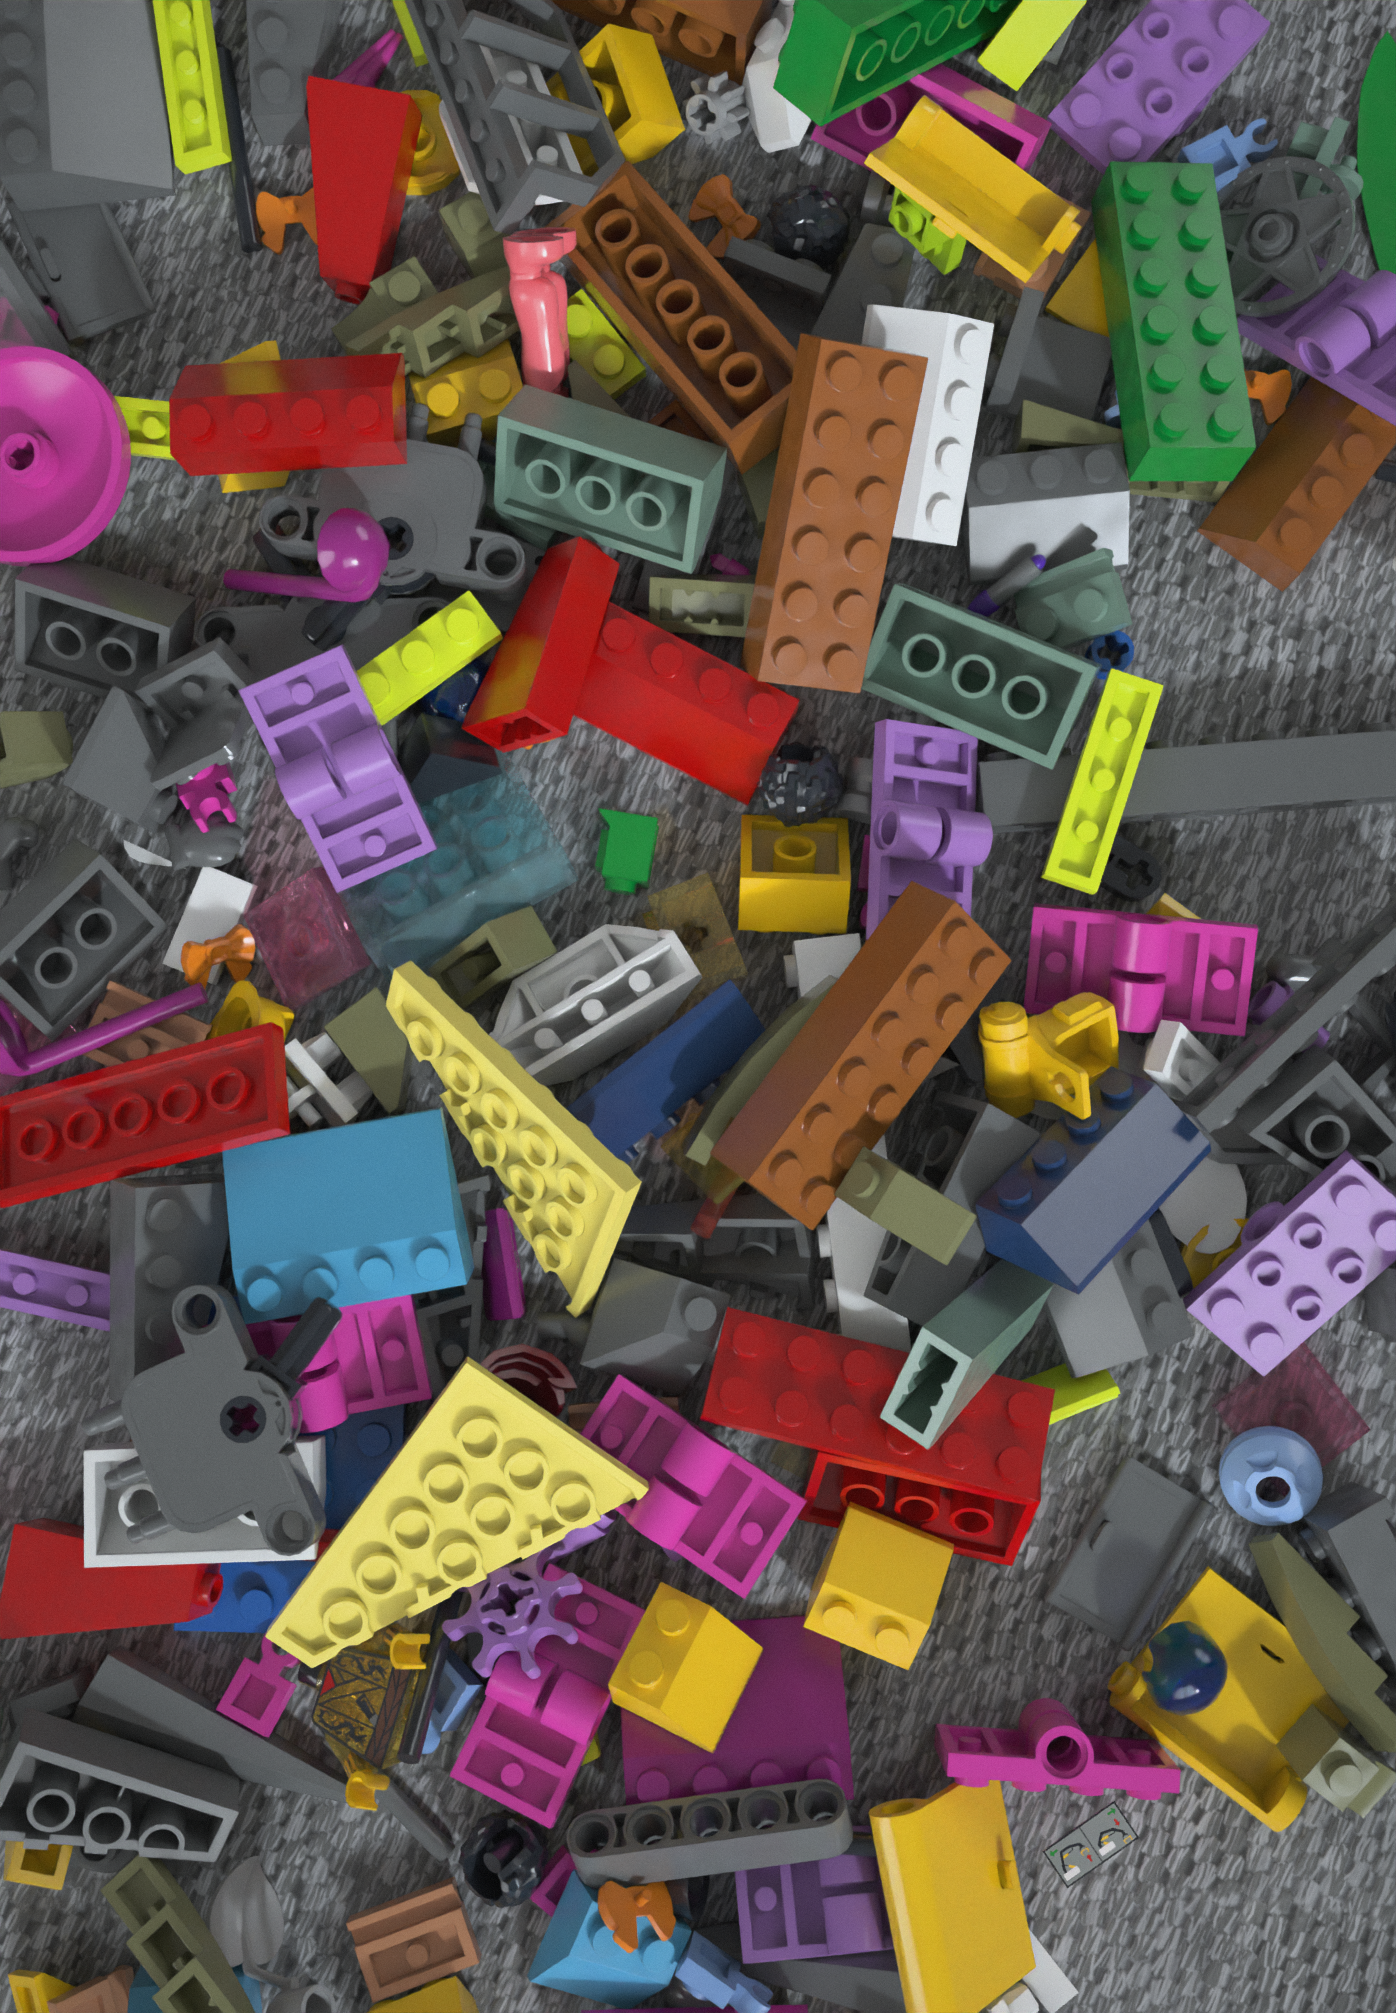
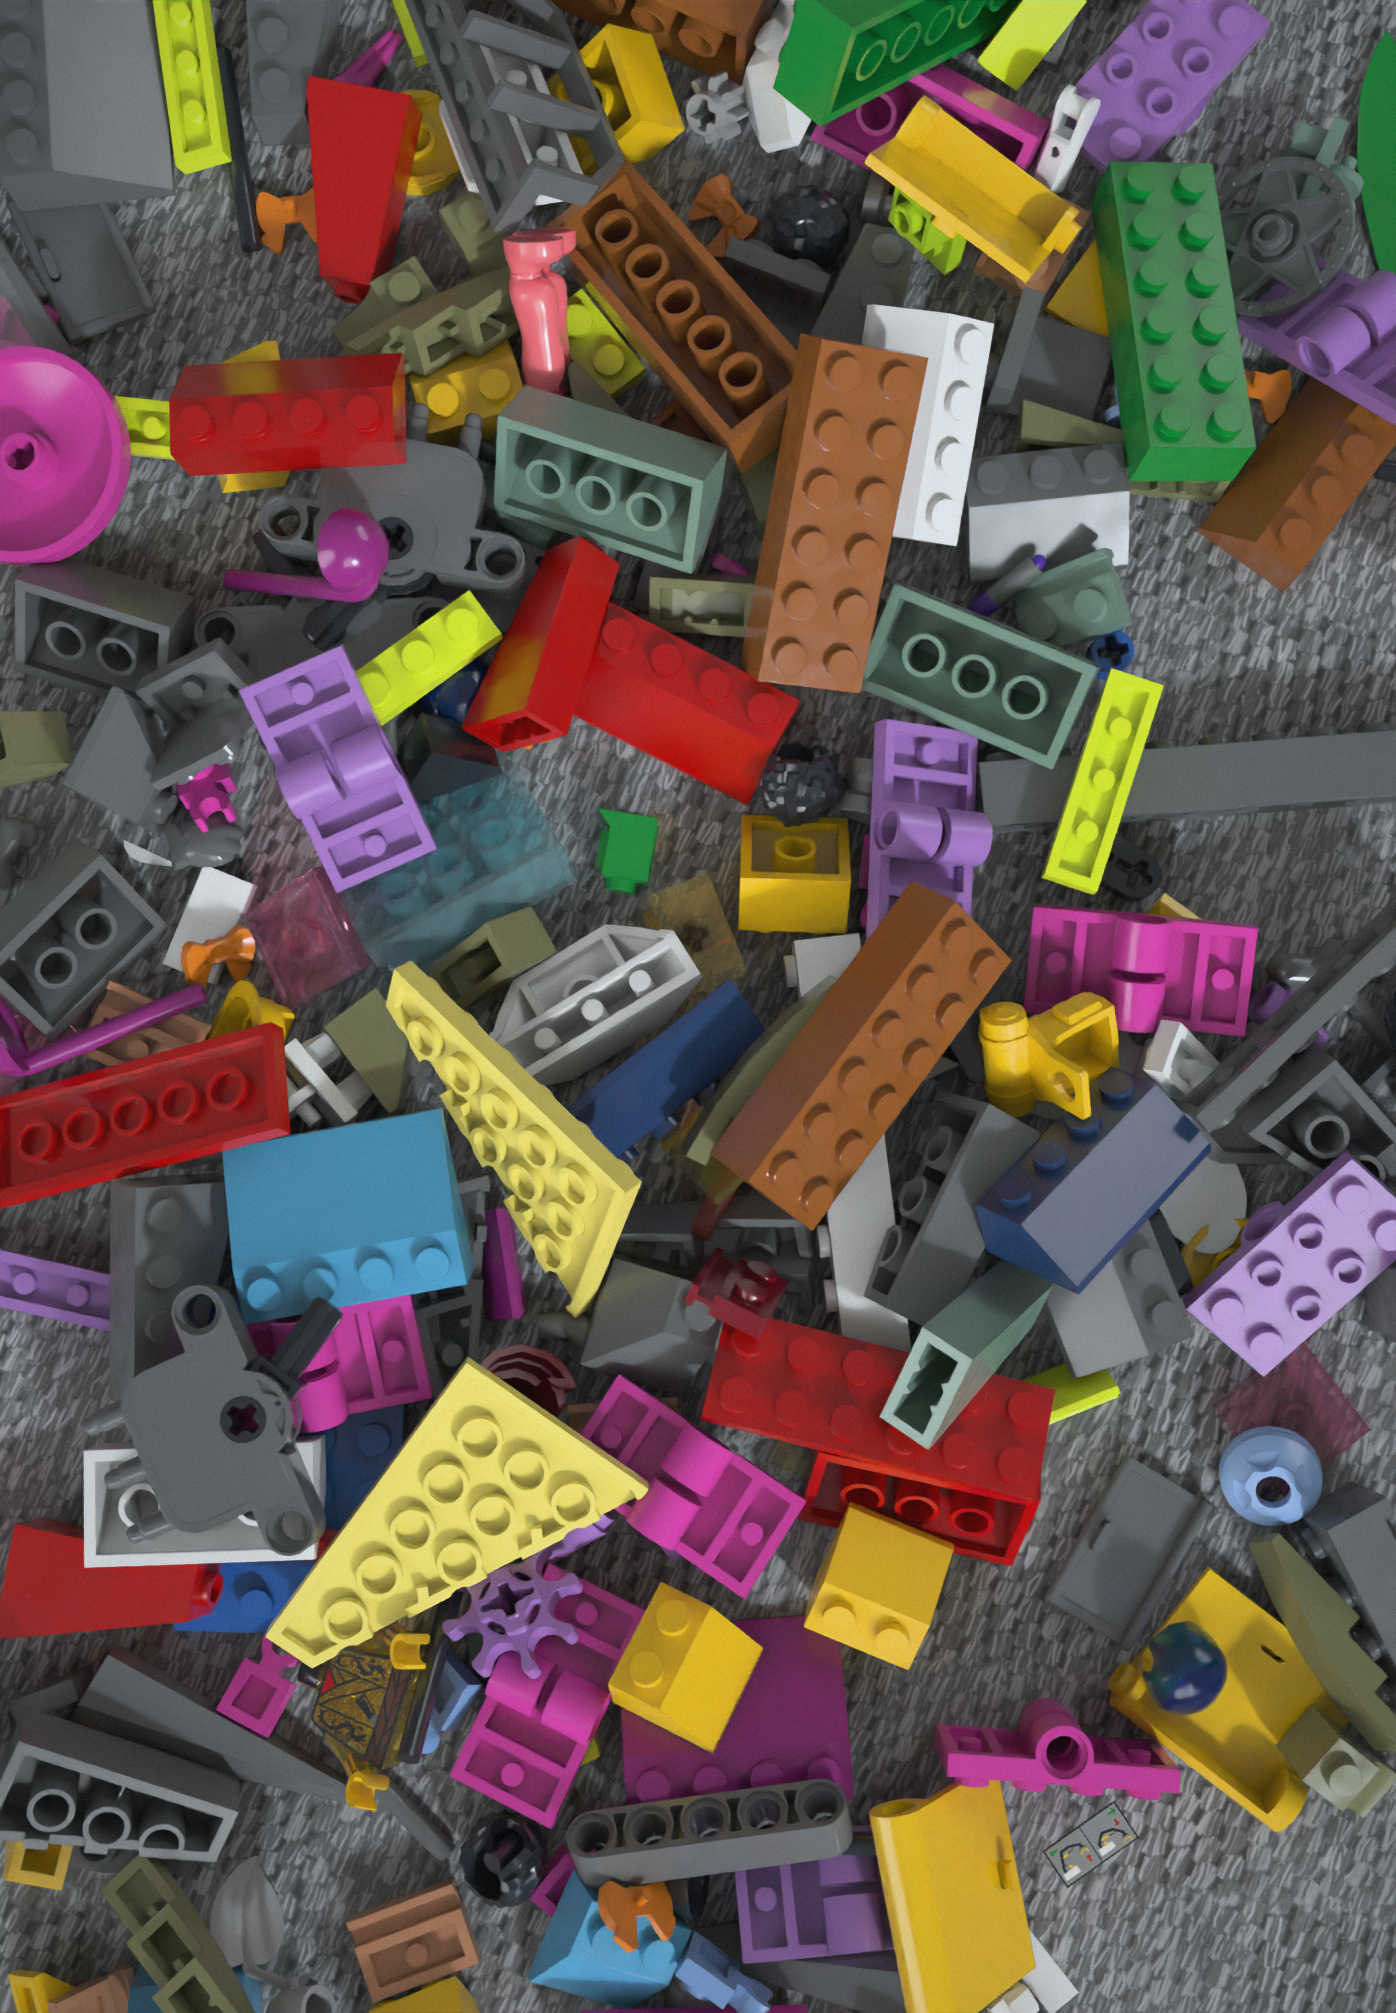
olive slope [834,1146,977,1266] -> none
medium blue plate [1177,118,1278,193] -> none
none -> dark red plate [684,1247,789,1339]
none -> white bar [1031,84,1100,193]

